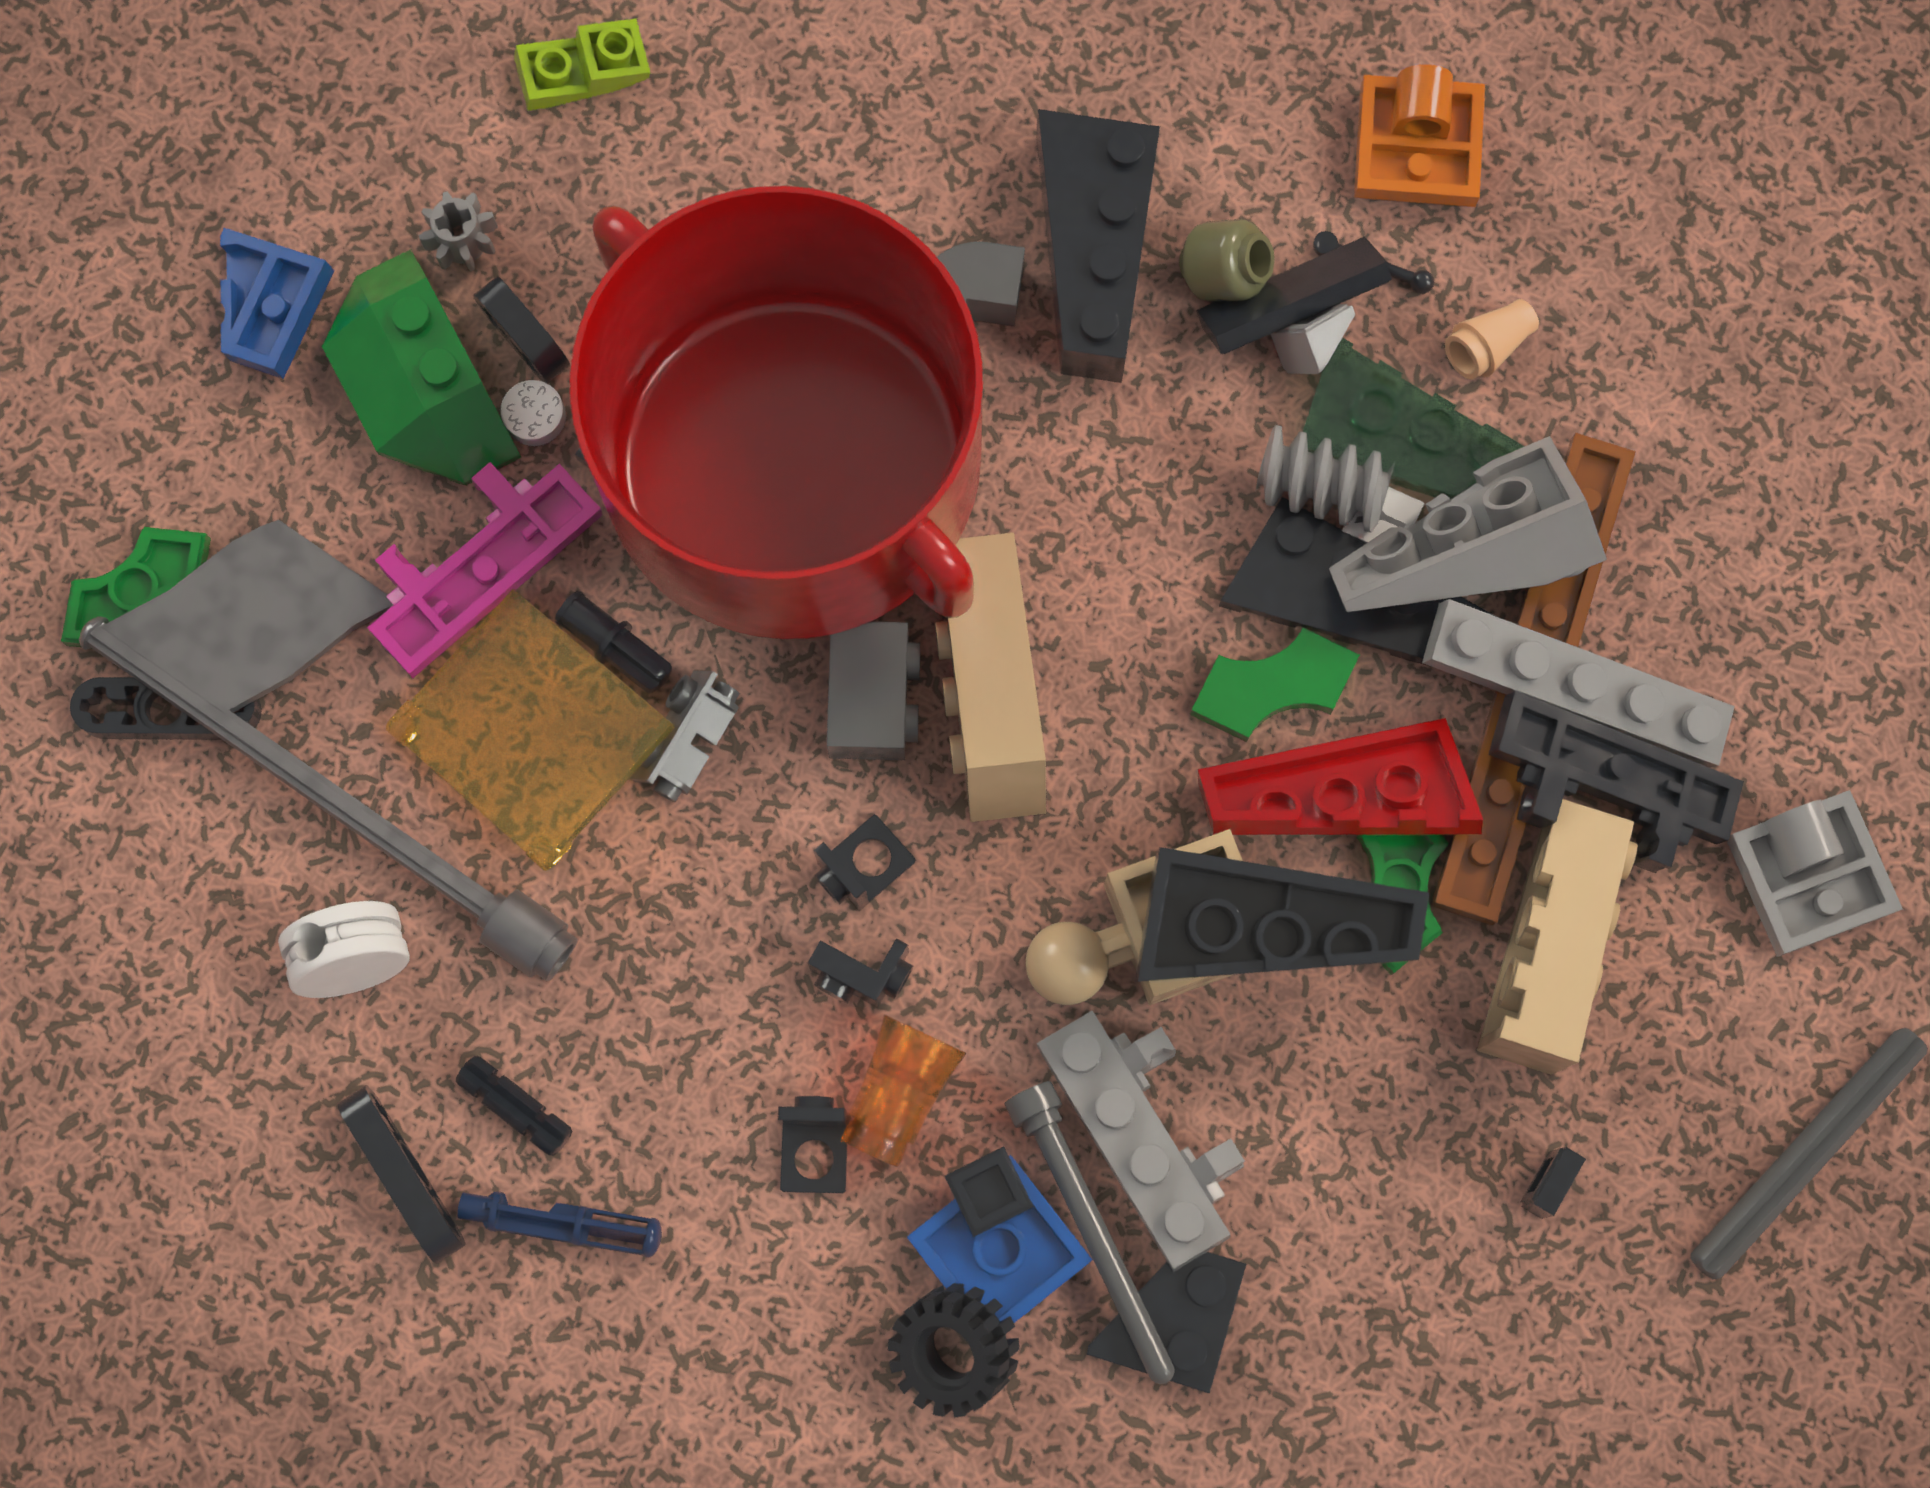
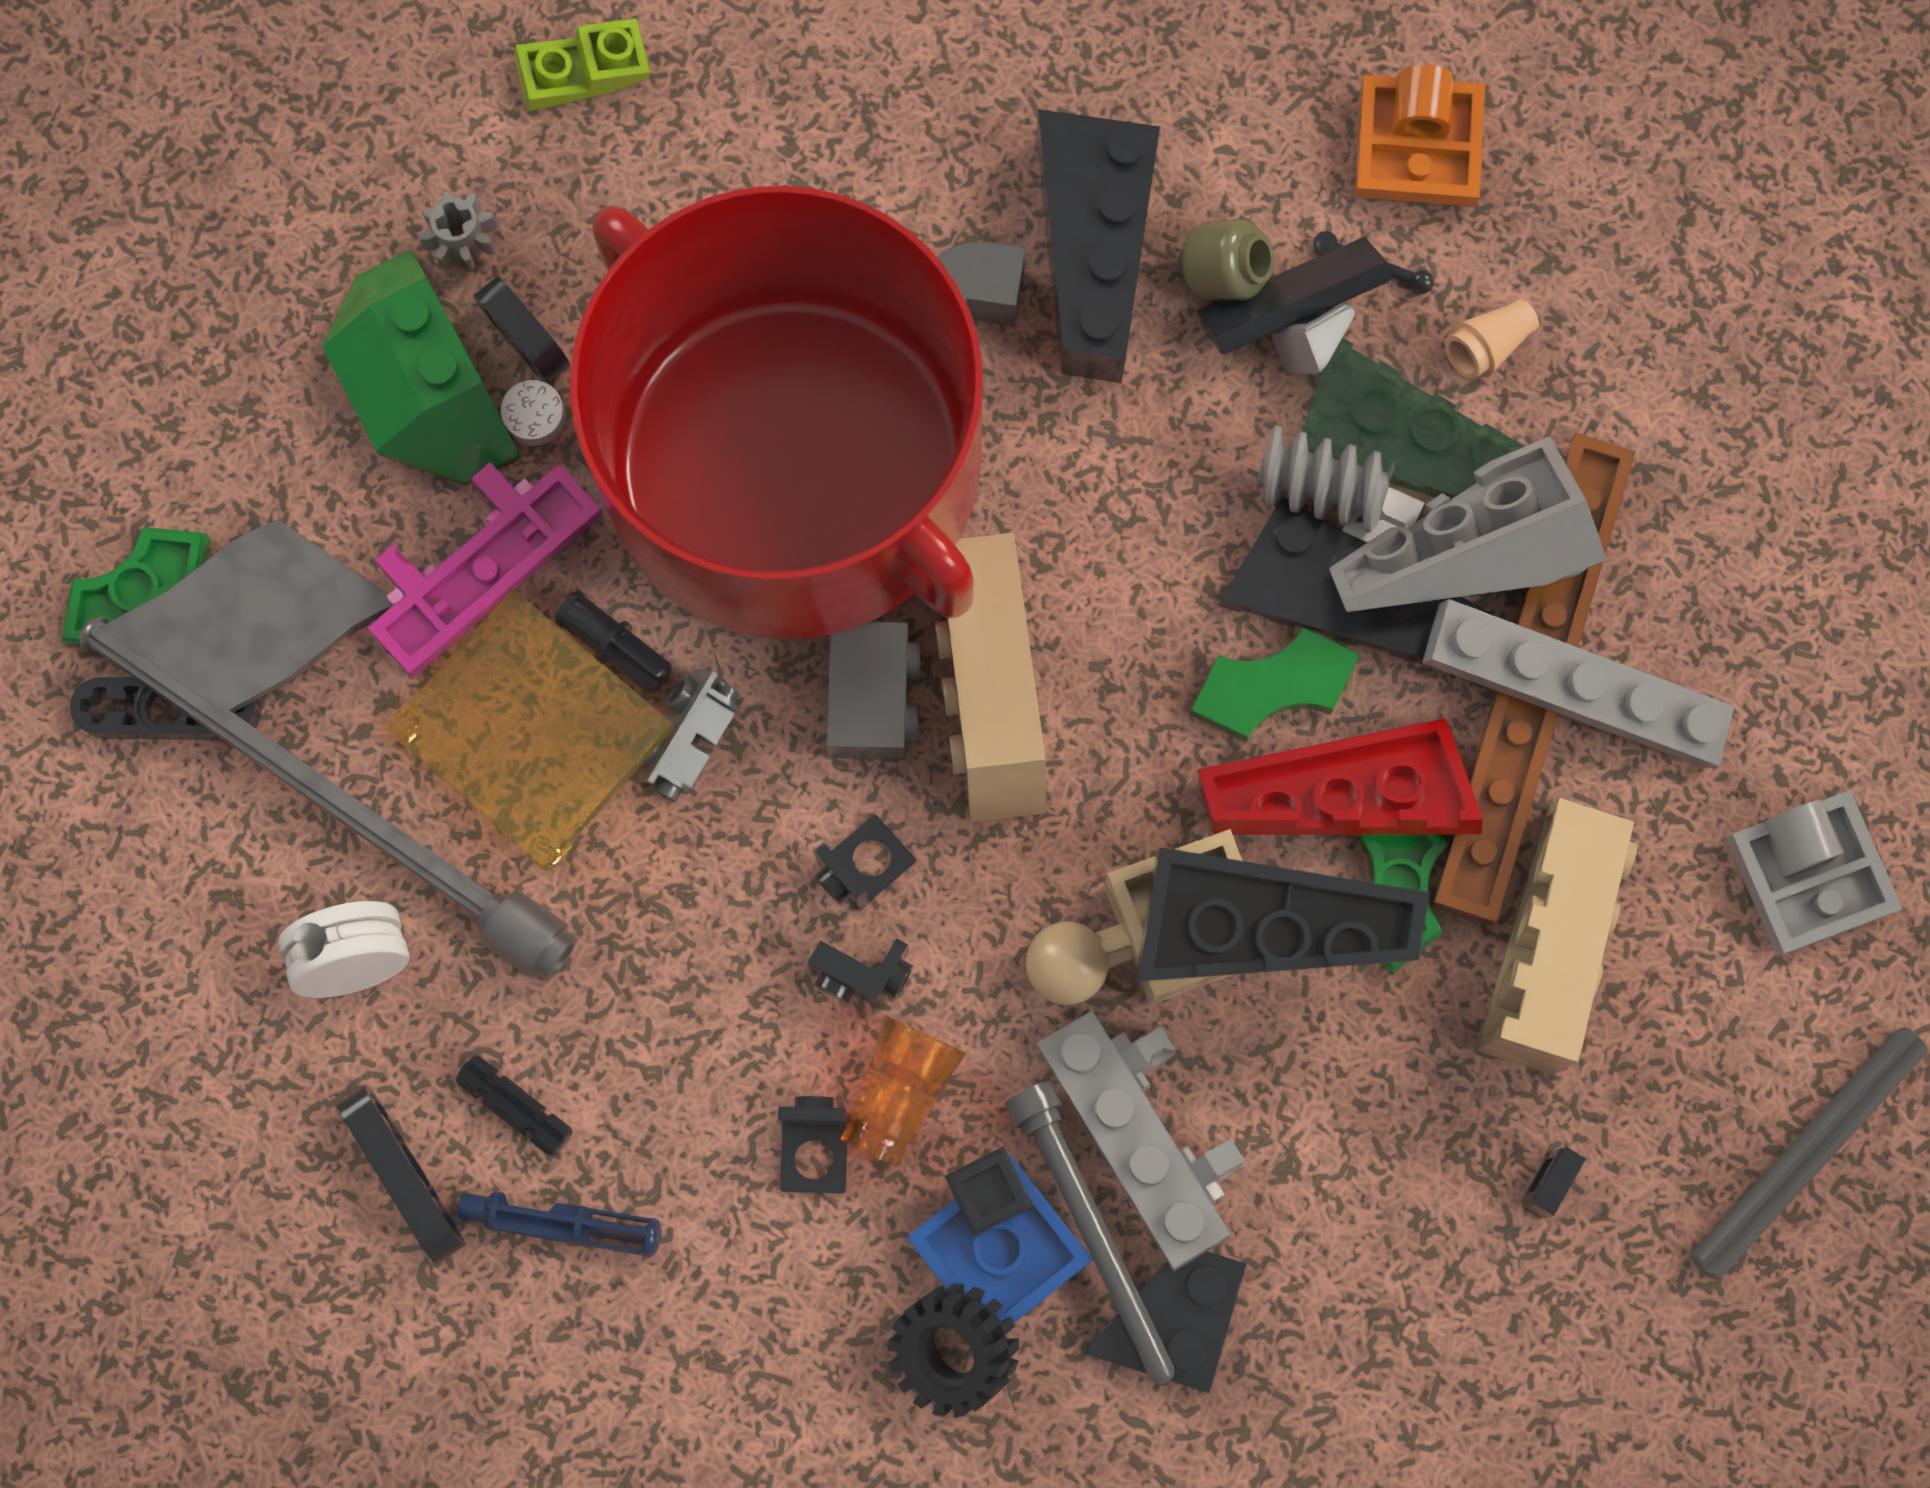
blue wing [220,228,334,379] -> none
black hinge [1488,690,1744,873] -> none

